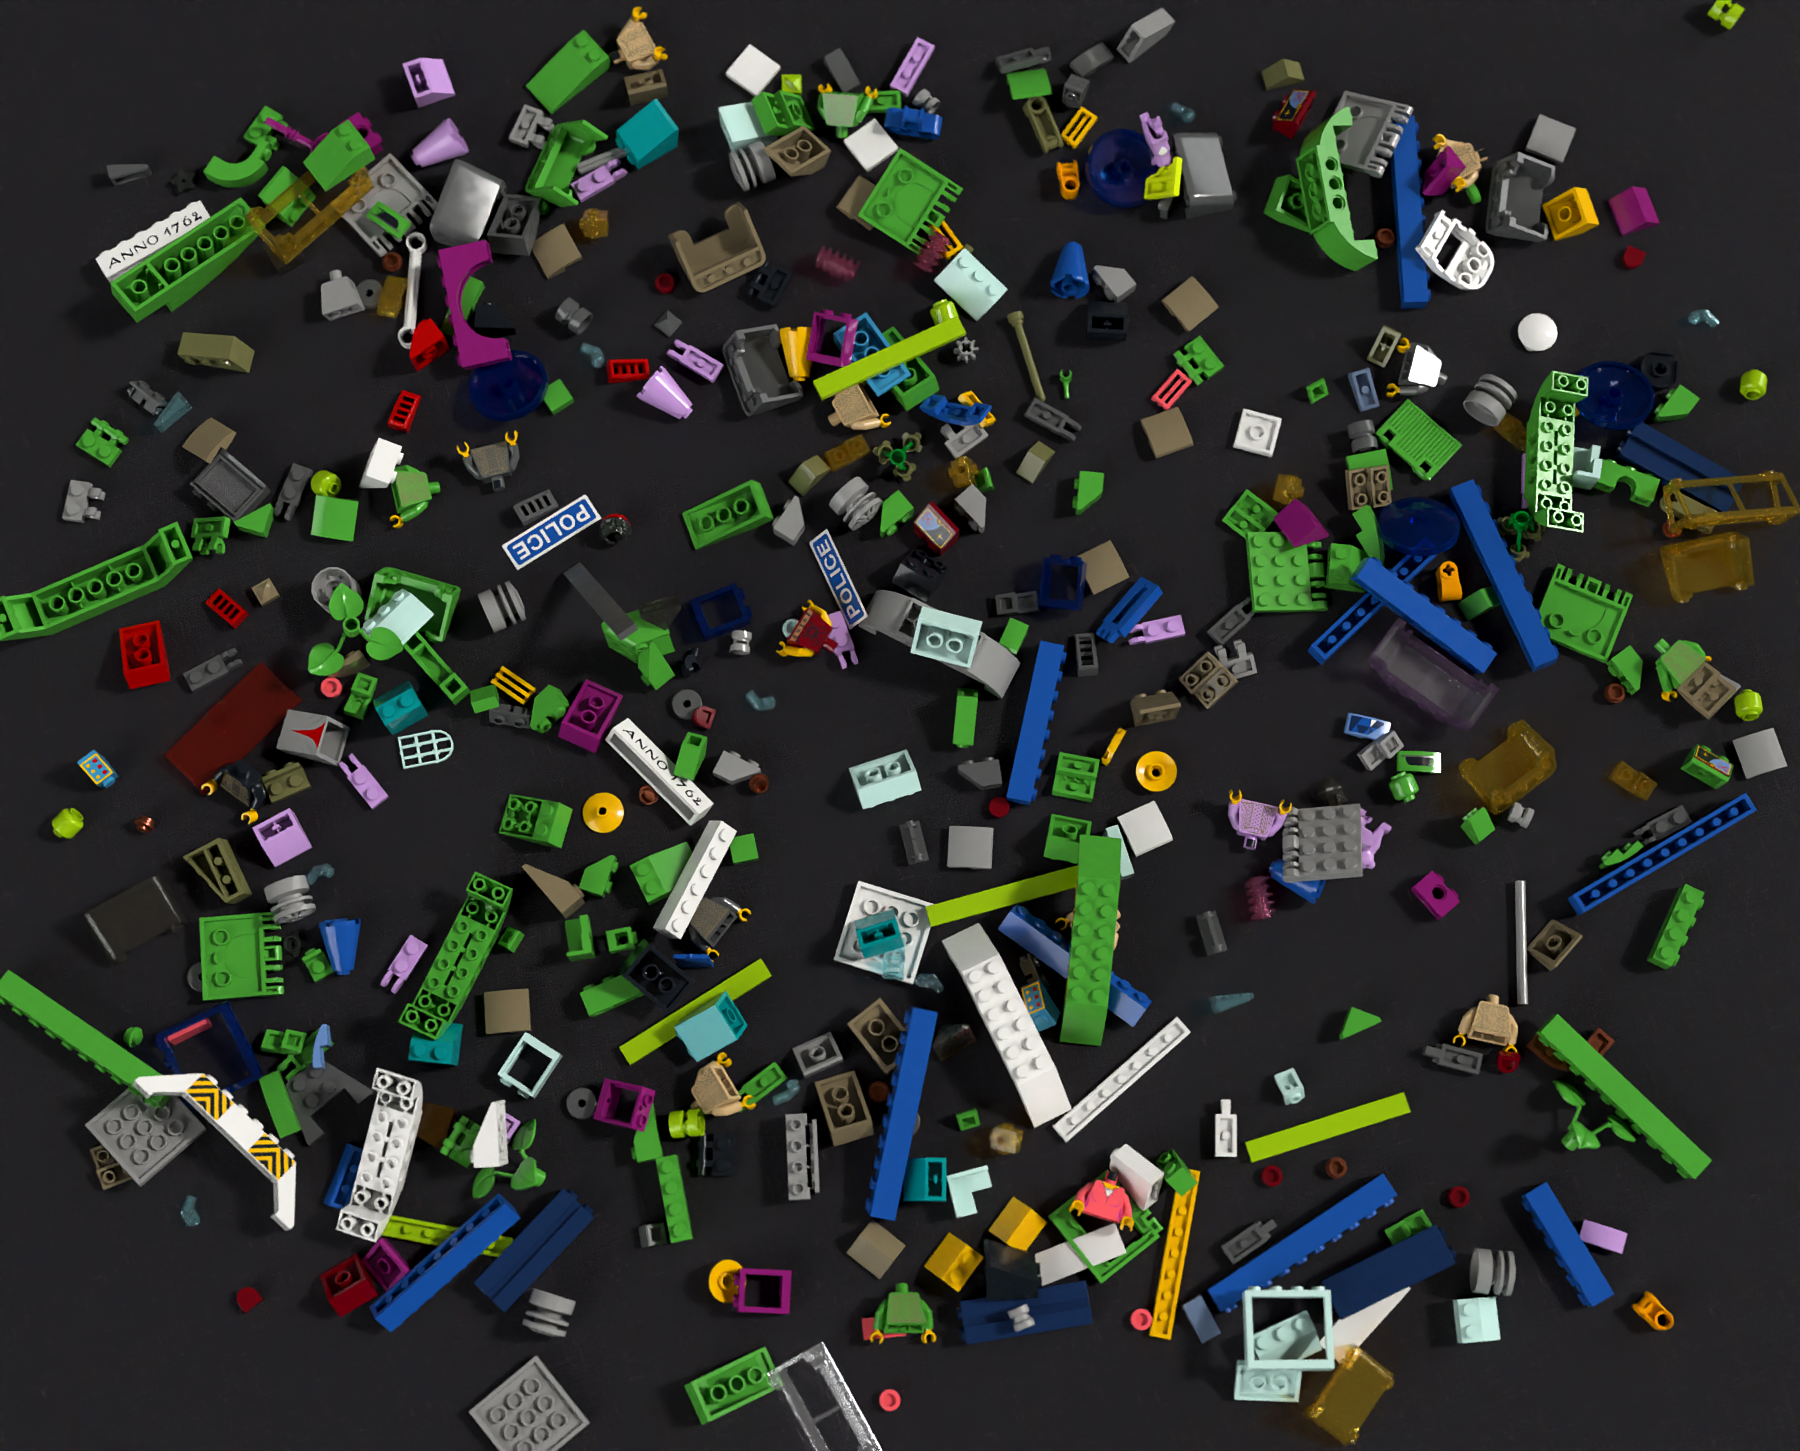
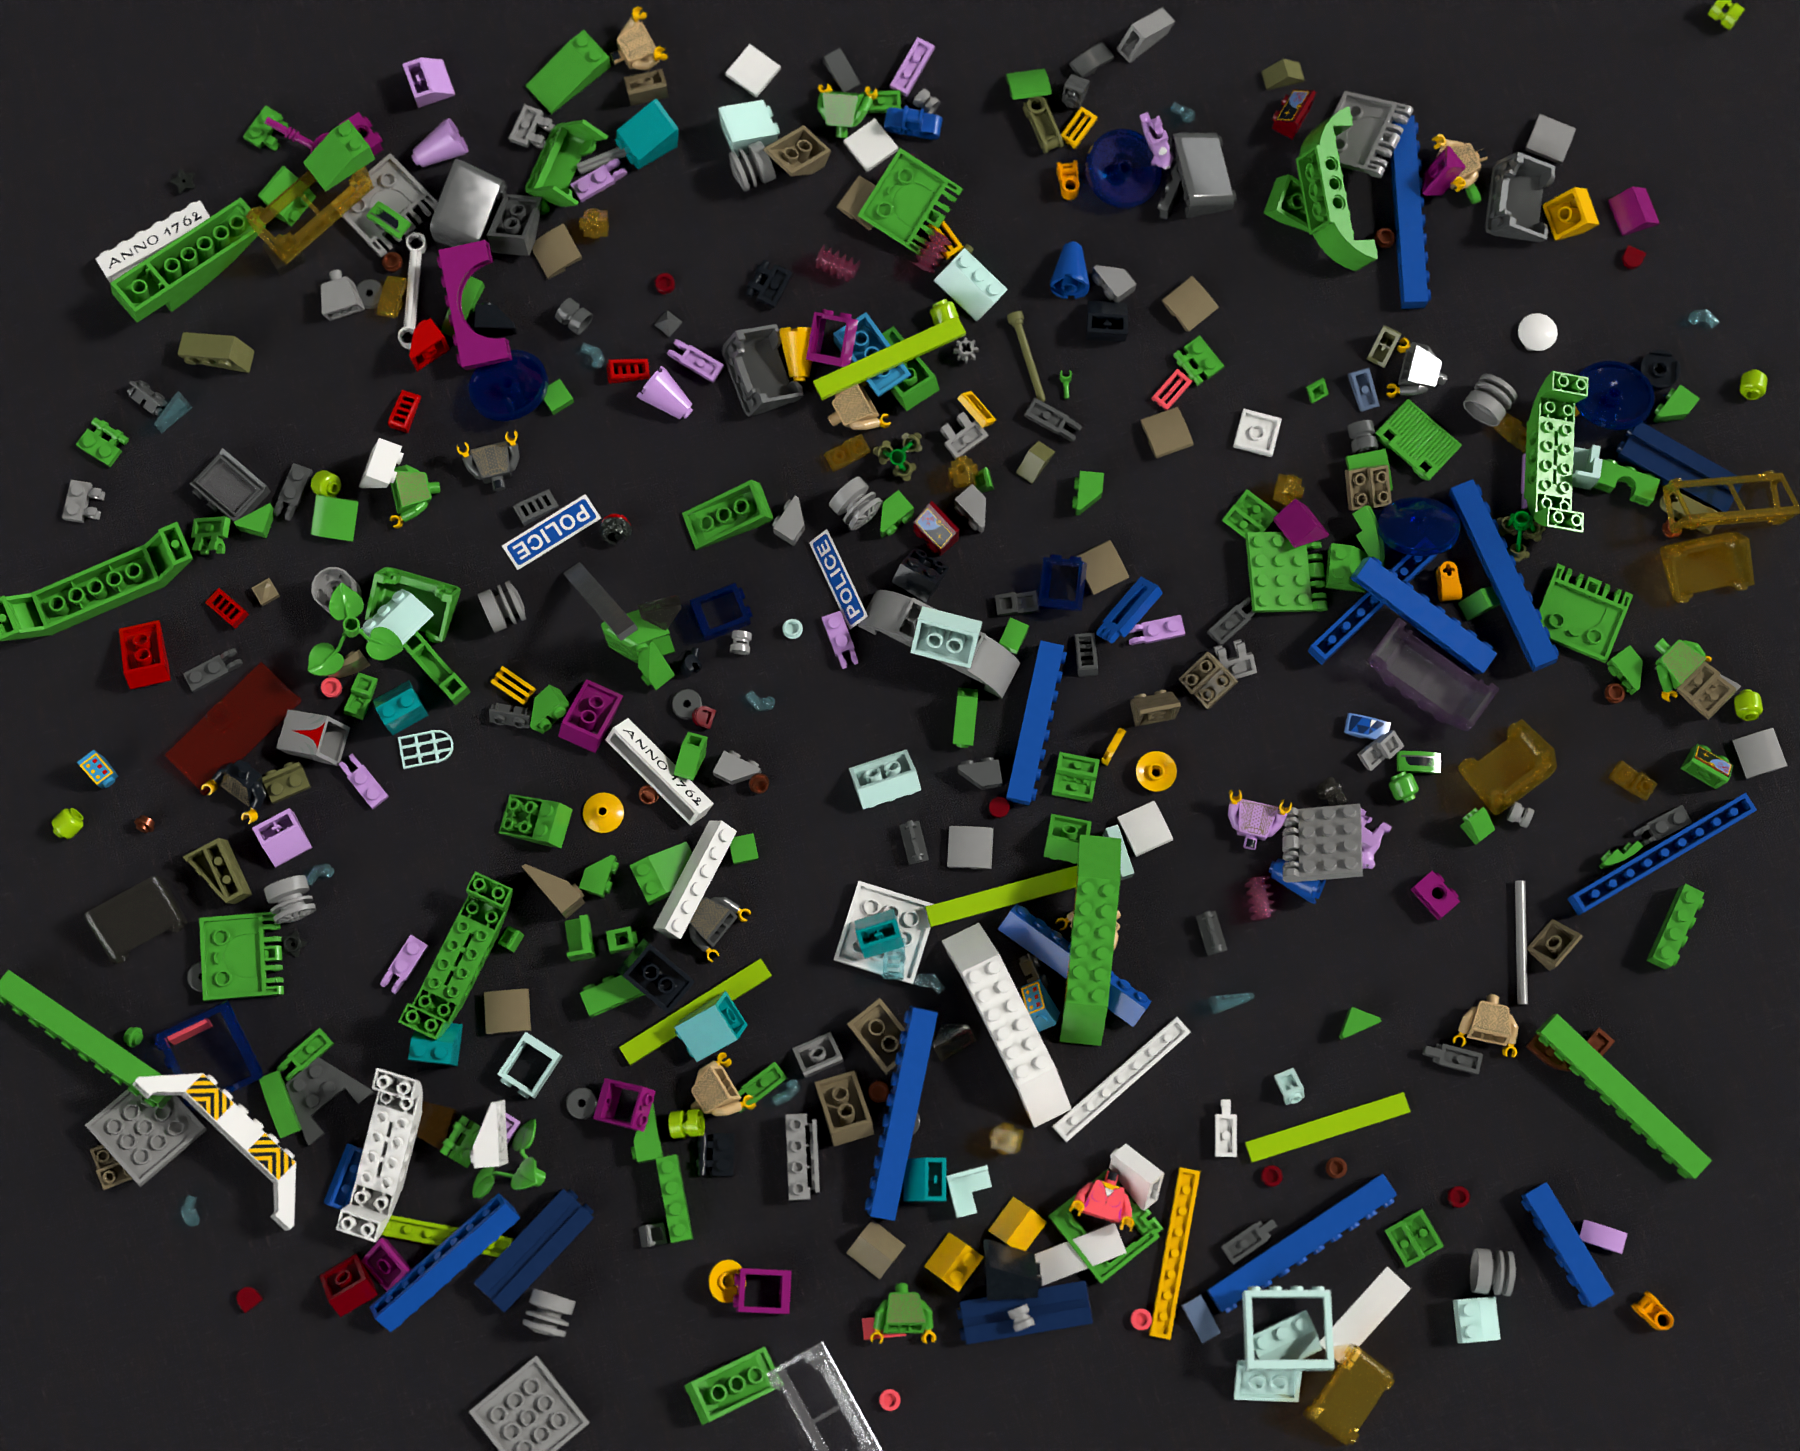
dark grey slope [106,164,153,186] -> none
dark tan slope [182,418,236,464] -> none
bright green arch [203,139,272,188] -> none
bright green slope [261,1029,307,1054] -> none
bright green bracket [301,948,335,983] -> none
medium blue slope [313,1024,332,1070] -> none
blue cone [319,918,361,975] -> none
bright green piece [470,684,499,713] -> none
dark tan windscreen [668,202,766,293] -> none
blue piece [673,954,714,968] -> none
bright green slope [751,90,815,136] -> none
torso [776,600,839,657] -> none
lime tile [782,74,802,95] -> none
olive slope [788,455,831,497] -> none
blue slope [919,394,992,426] -> none
bright green slope [955,1107,980,1131] -> none
dark grey hinge [995,46,1051,74] -> none
neon yellow wing [1144,157,1182,200] -> none
bright green slope [1156,1148,1197,1197] -> none
dark blue brick [1320,1224,1457,1320] -> none
white slope [1415,210,1494,290] -> none
dark red tile [1496,1051,1520,1073] -> none
bright green plant [1552,1080,1636,1151] -> none

